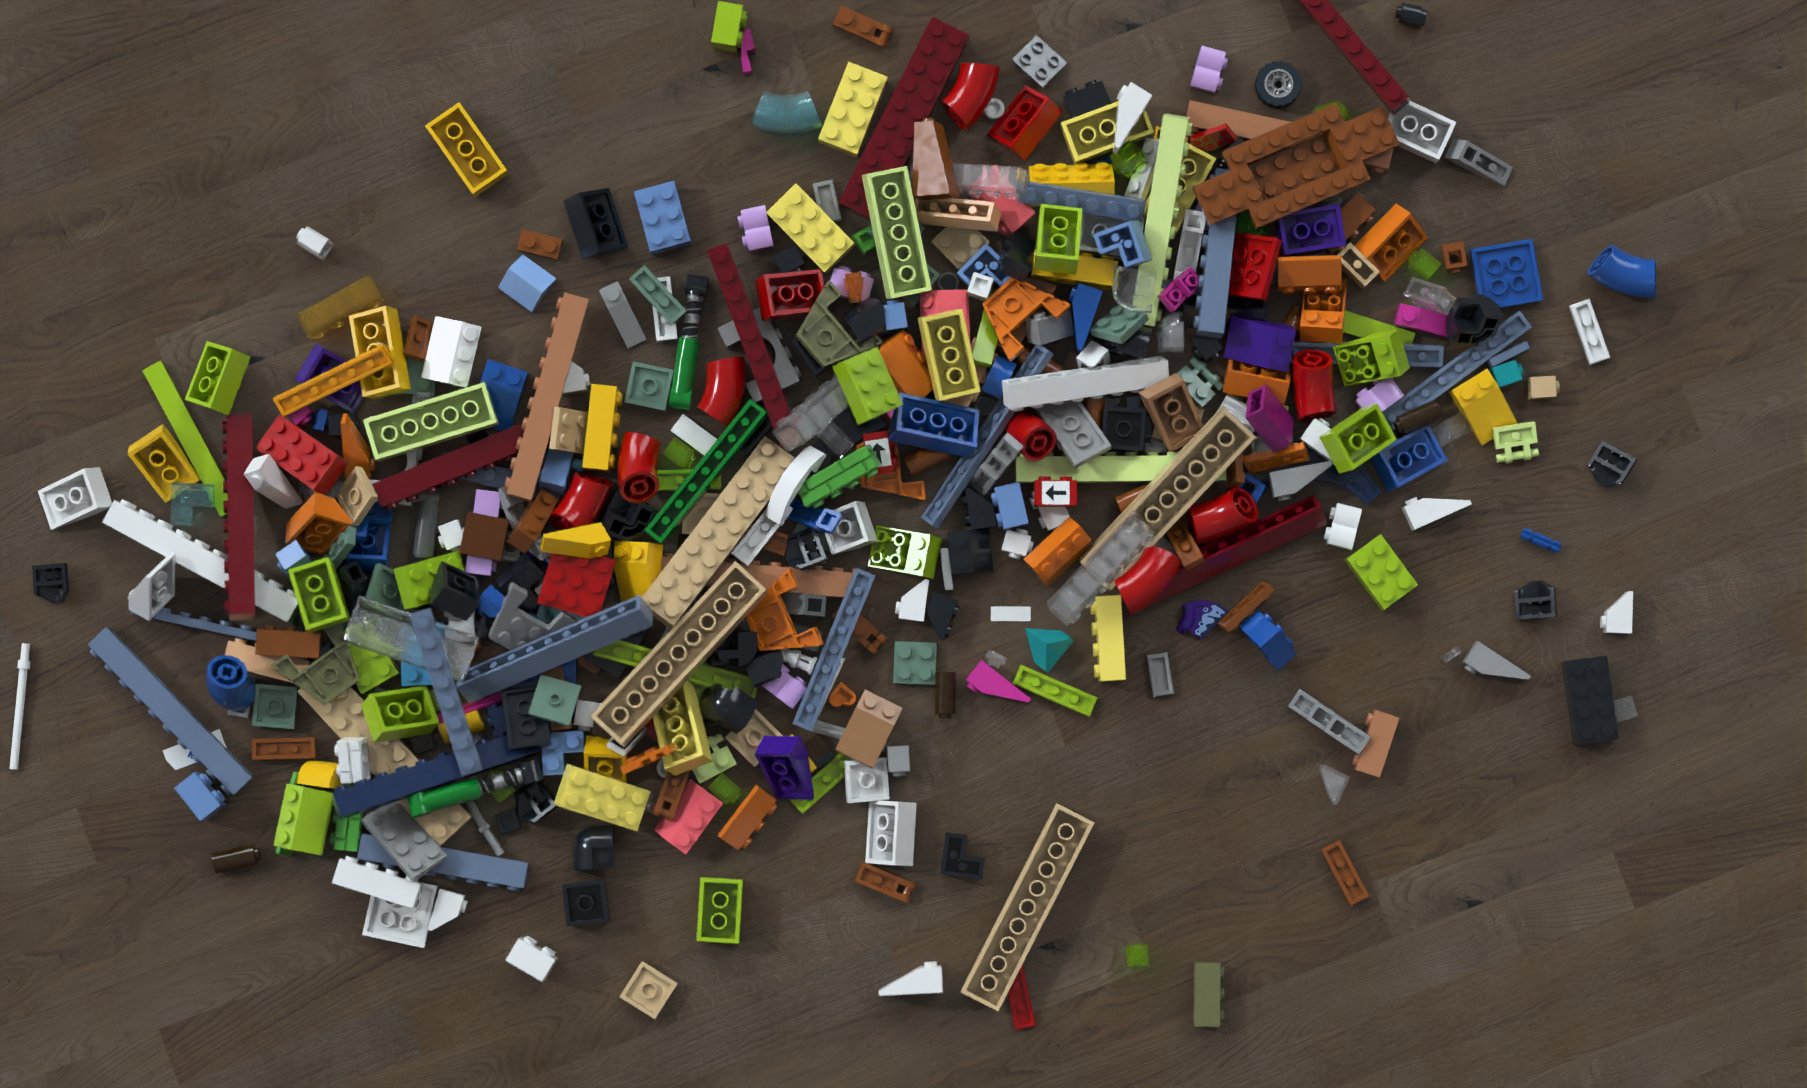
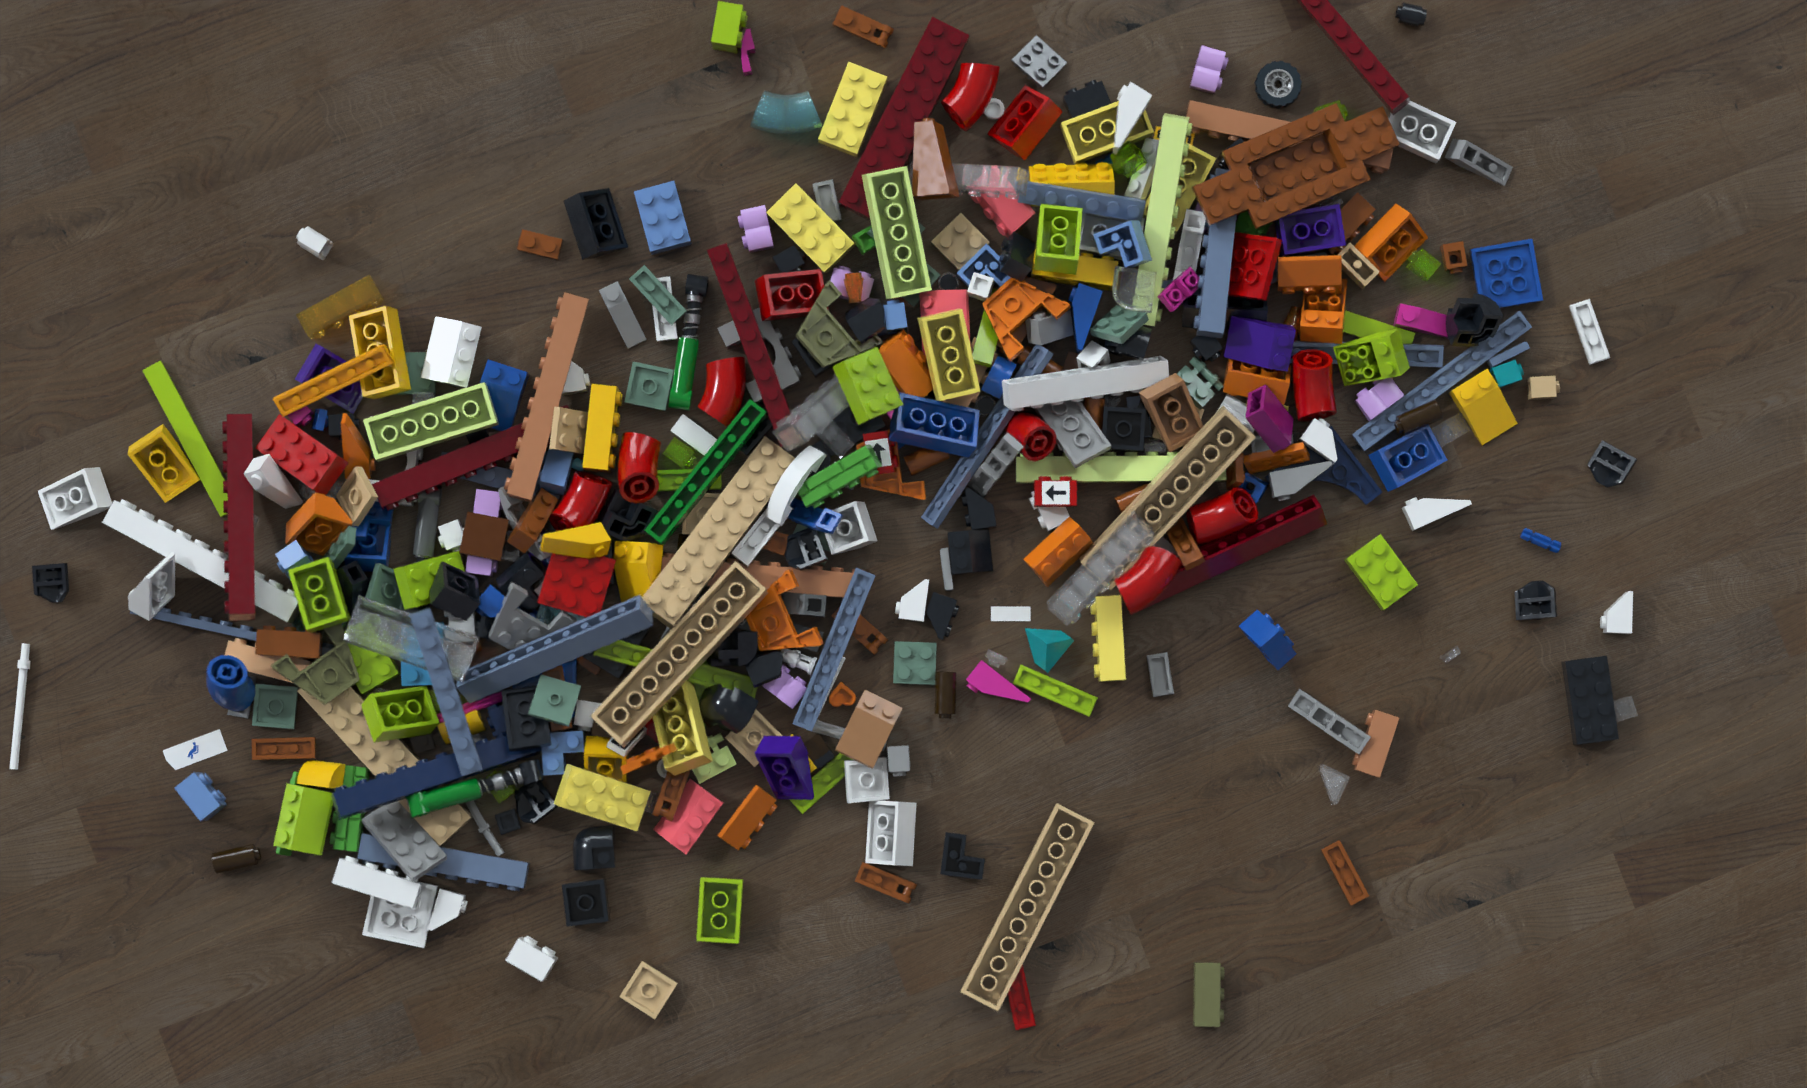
sand blue brick [88,627,255,795] -> none
clear light blue plate [171,482,215,526] -> none
lime brick [185,341,251,415] -> none
white brick [334,737,371,783] -> none
dark orange plate [403,315,433,362] -> none
yellow brick [425,102,509,197] -> none
light blue slope [498,254,556,312] -> none
clear neon green brick [708,772,741,805] -> none
lime slope [868,525,942,579] -> none
white slope [879,961,943,996] -> none
light nougat brick [915,198,1002,231] -> none
medium blue brick [991,482,1029,531] -> none
white brick [1001,528,1034,560] -> none
clear neon green brick [1125,943,1149,967] -> none
clear brick [1156,311,1184,355] -> none
dark purple arm [1176,600,1230,639] -> none
red tile [1190,123,1237,152] -> none
dark orange plate [1217,581,1274,633] -> none
lime brick [1319,403,1397,474] -> none
white brick [1324,503,1362,551] -> none
clear brick [1403,277,1456,315] -> none
light grey slope [1462,641,1531,680] -> none
yellowish green plate [1492,421,1539,463] -> none
blue brick [1587,245,1656,299] -> none

